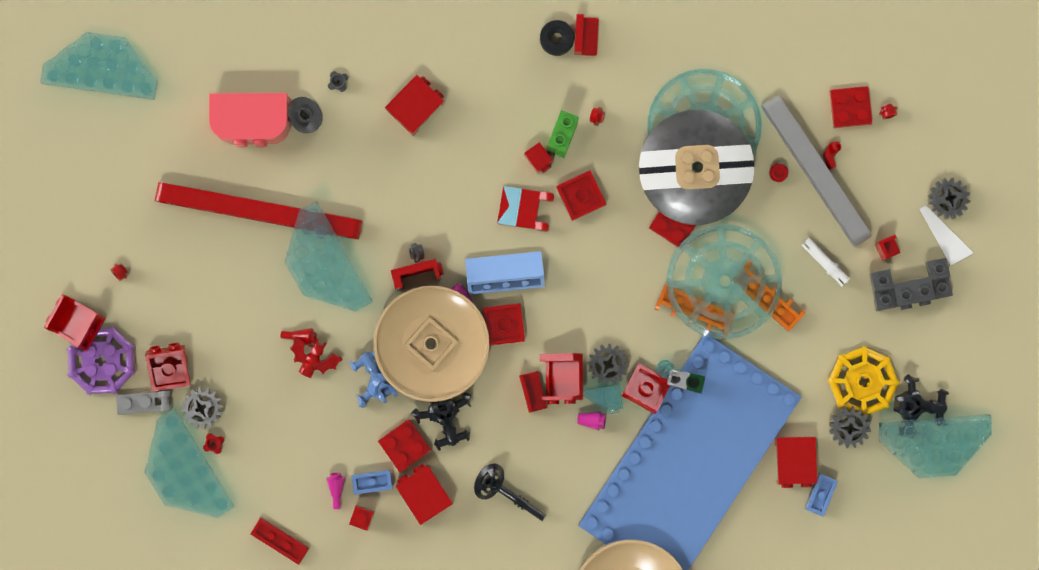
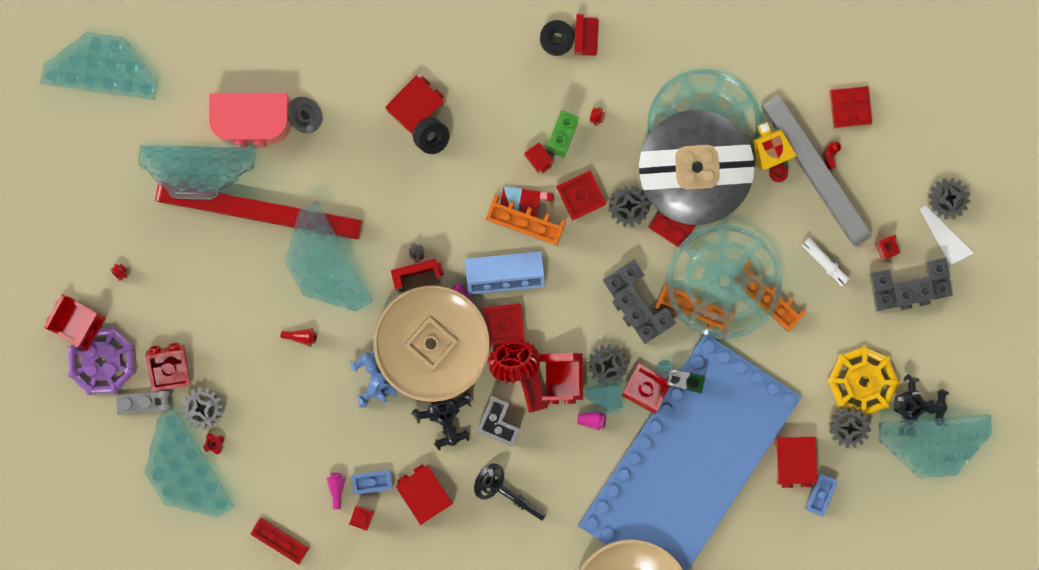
red animal [290,337,343,378] -> none
dark grey plate [328,71,349,92] -> none
red plate [378,419,431,472] -> none
red plate [879,104,898,119] -> none
none -> clear light blue plate [138,145,256,199]
none -> black tyre [413,118,450,154]
none -> light grey brick [477,396,520,447]
none -> orange hinge [485,195,566,246]
none -> red gear [488,340,540,384]
none -> dark grey bracket [603,259,677,344]
none -> dark grey gear [608,186,650,228]
none -> yellow torso [752,122,796,170]

